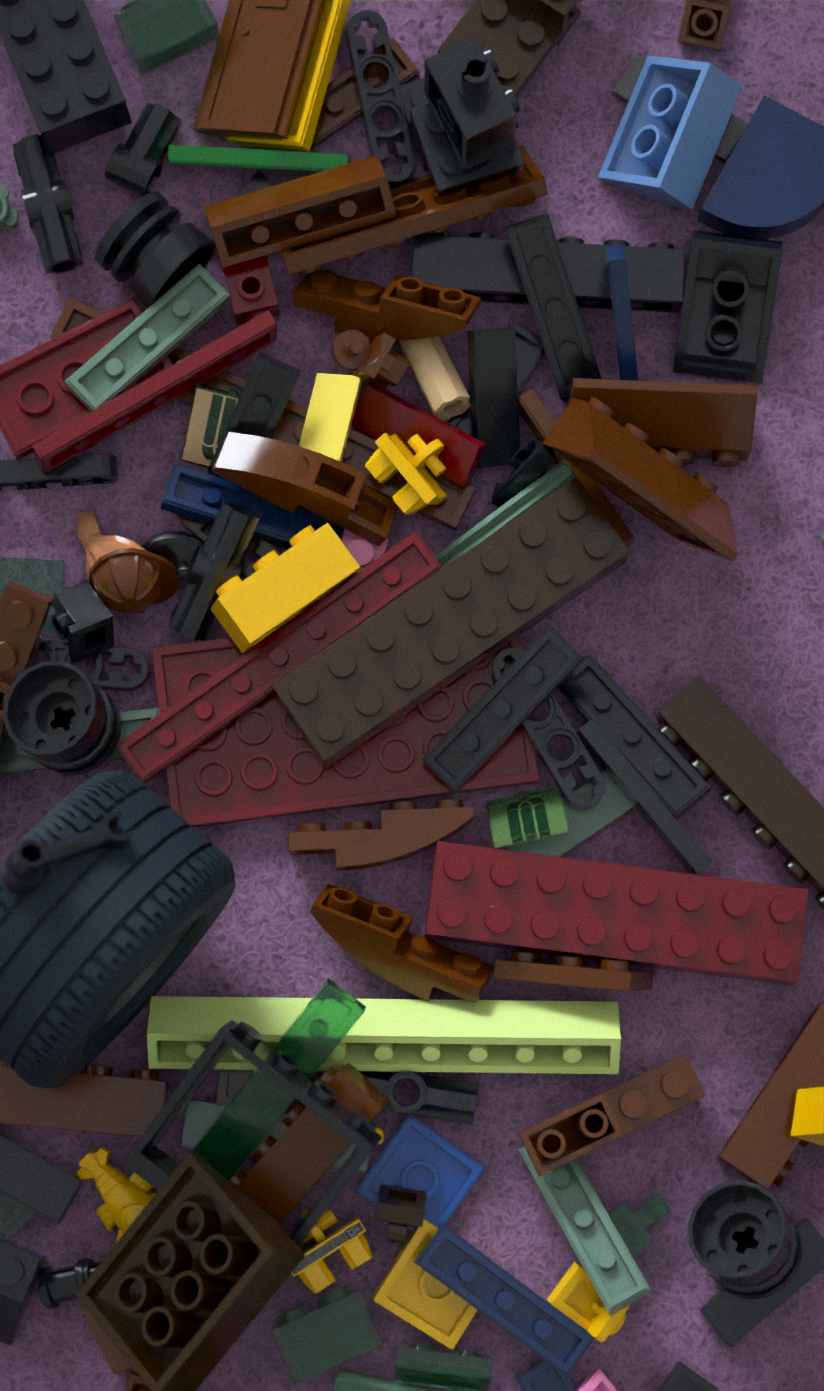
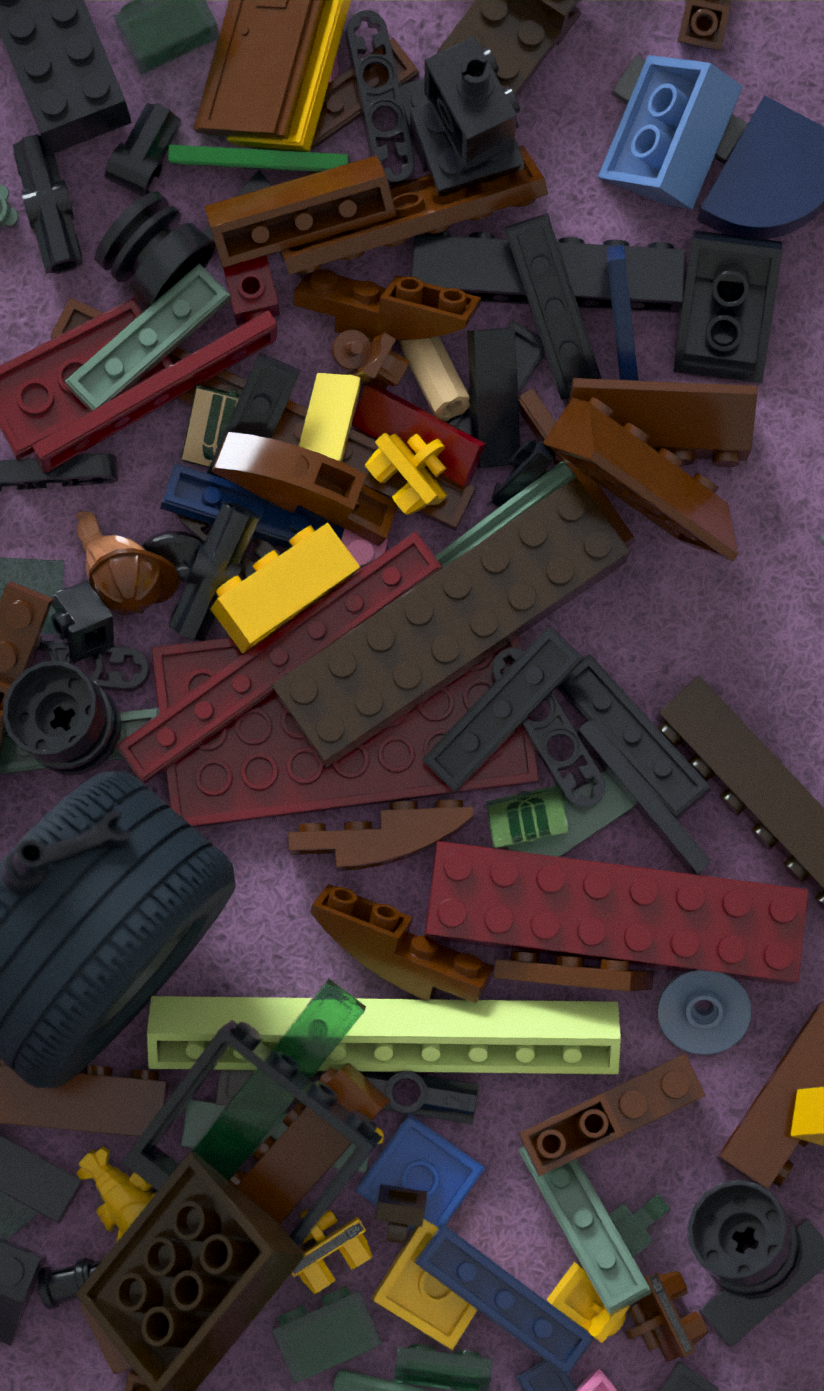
none -> reddish brown hips [624,1271,708,1362]
none -> sand blue dish [658,969,751,1055]

